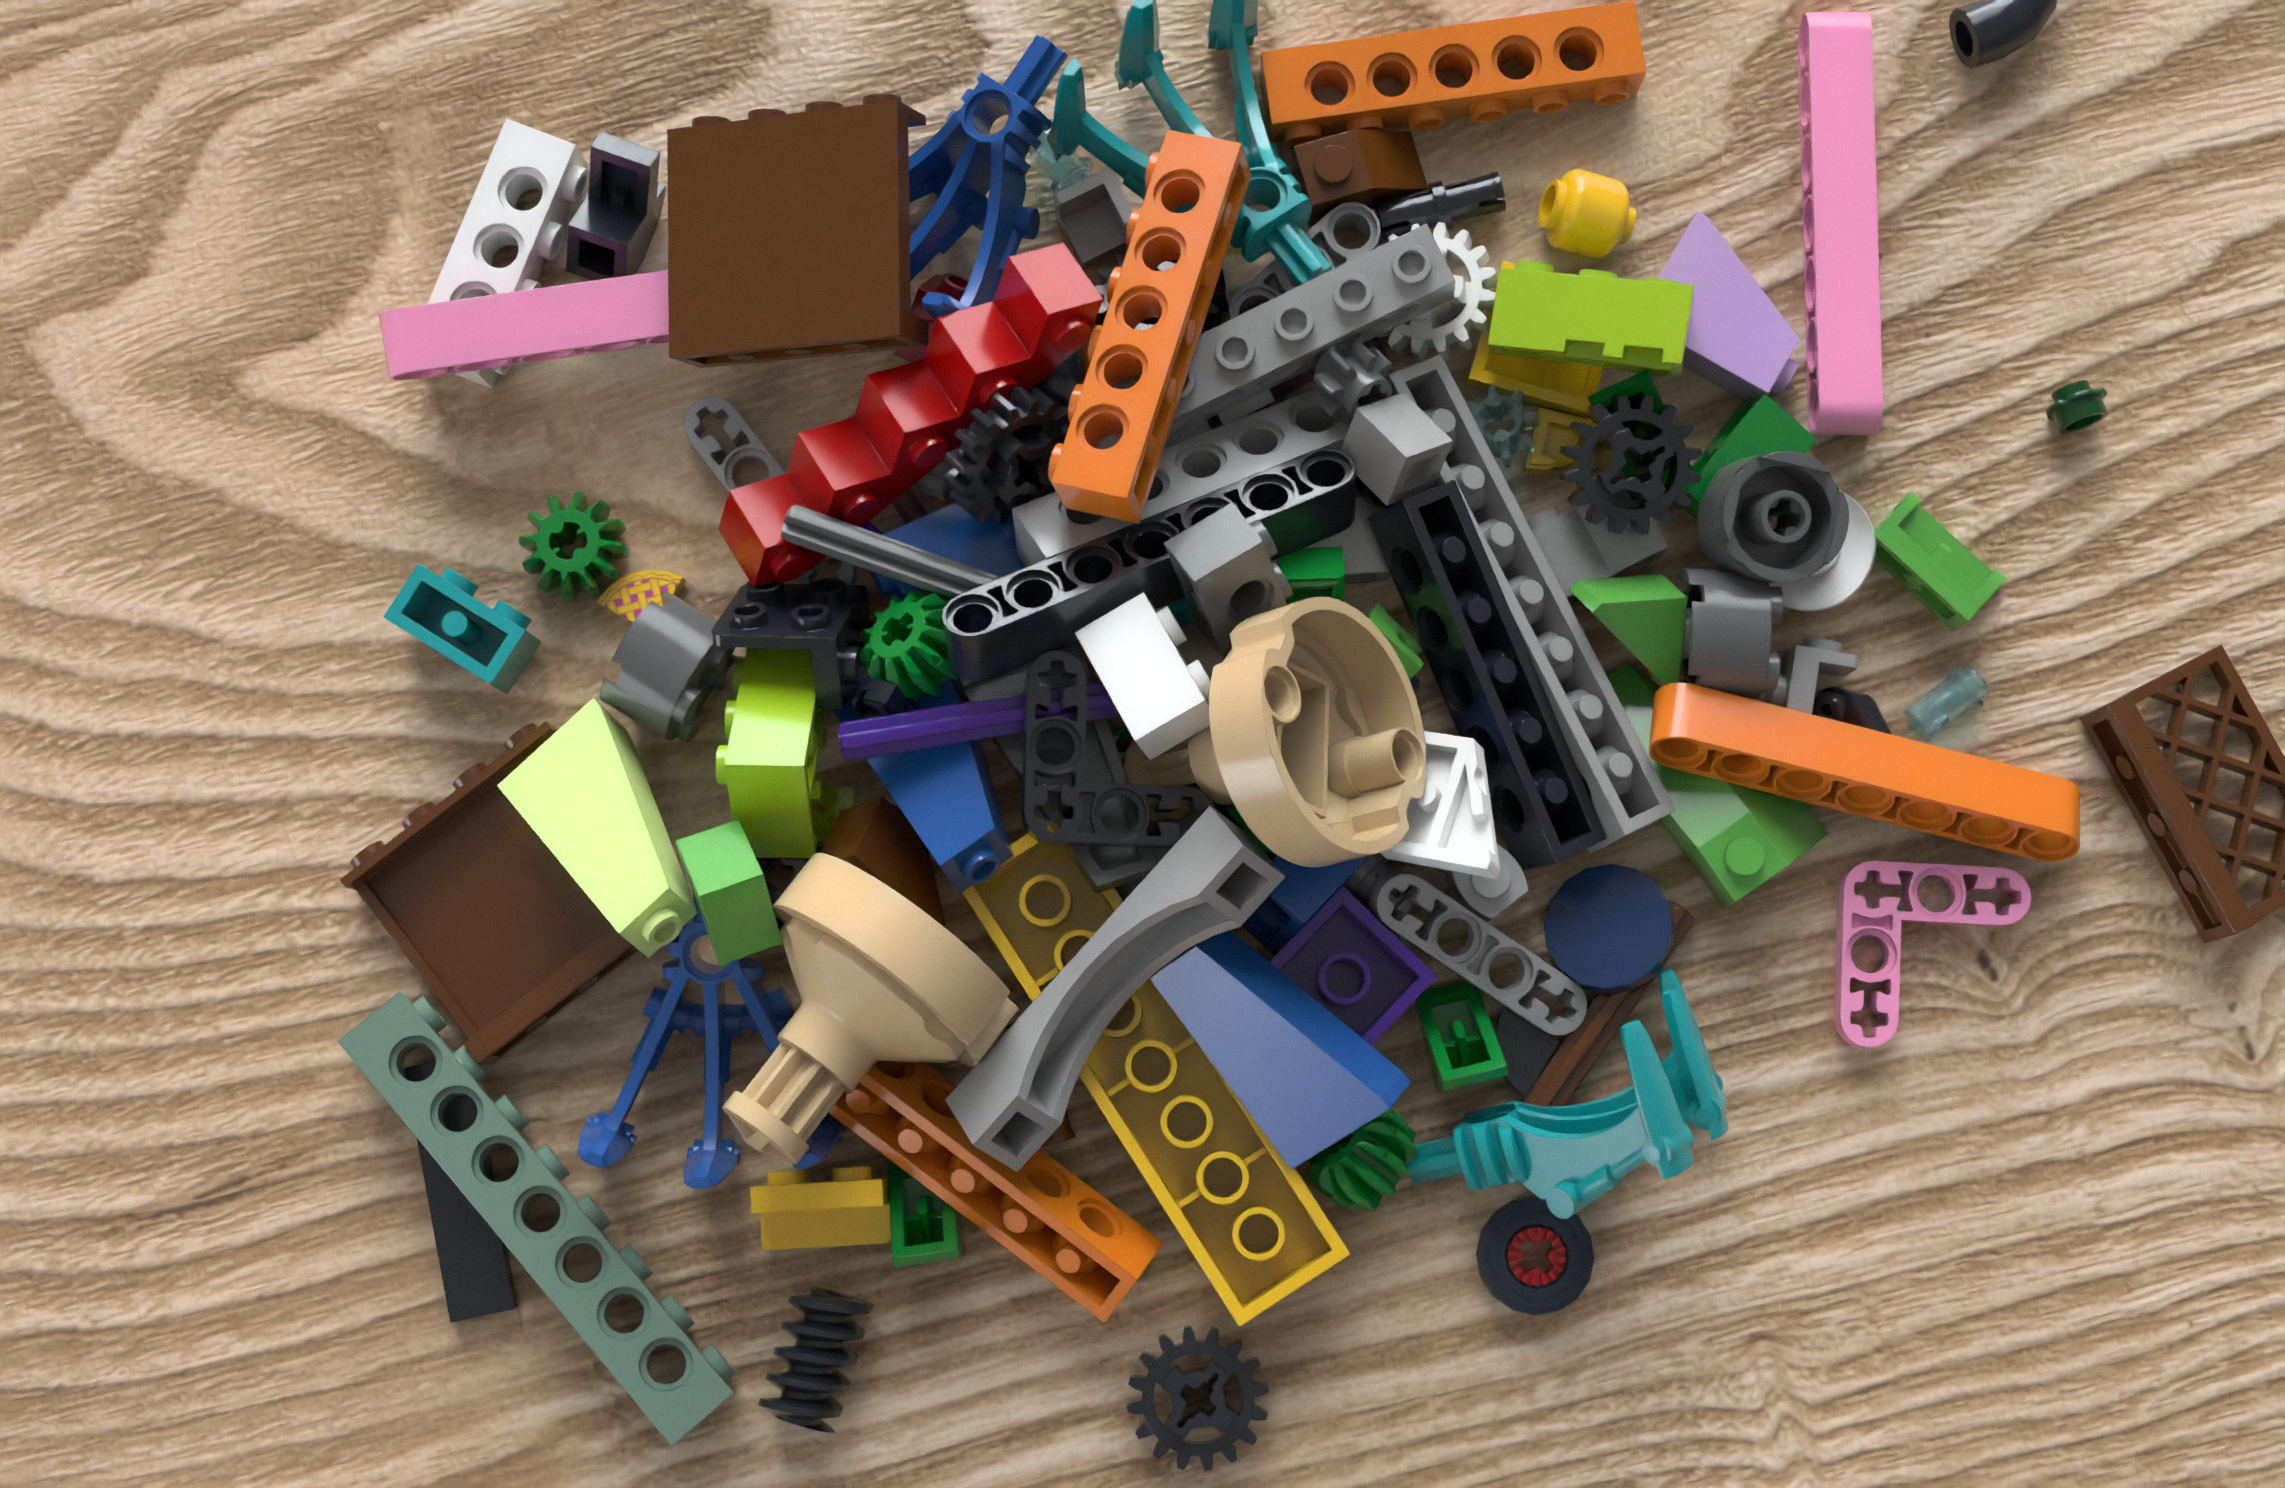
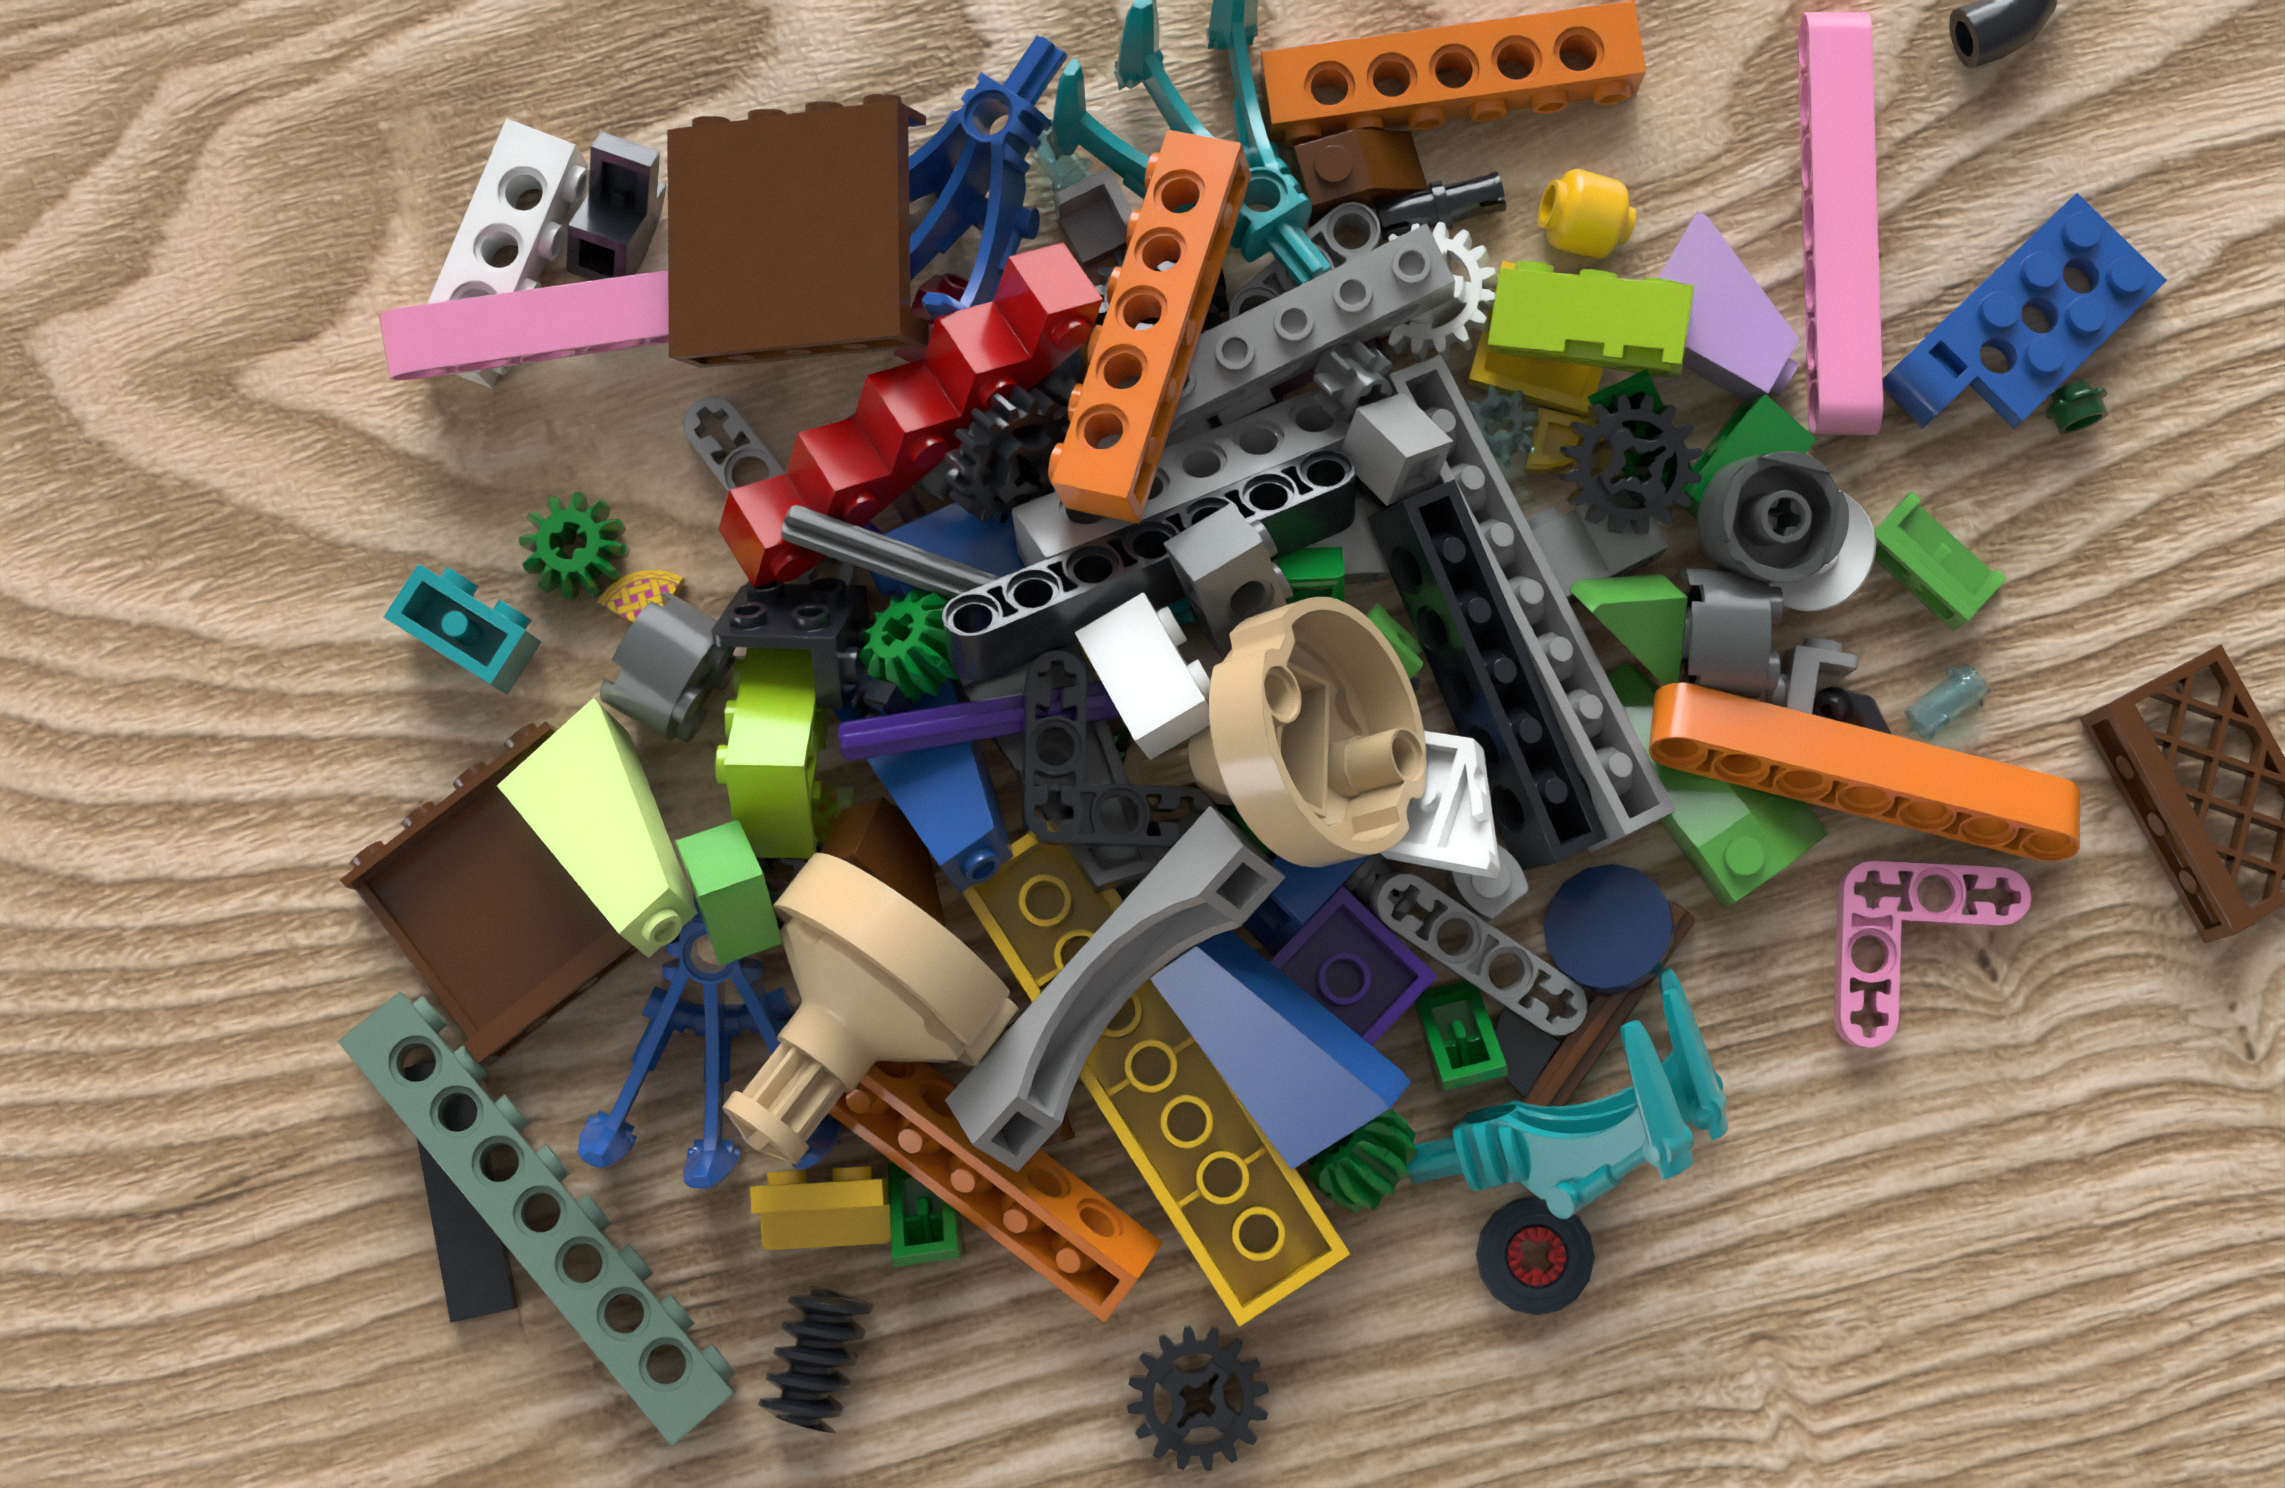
none -> blue hinge [1882,193,2167,429]

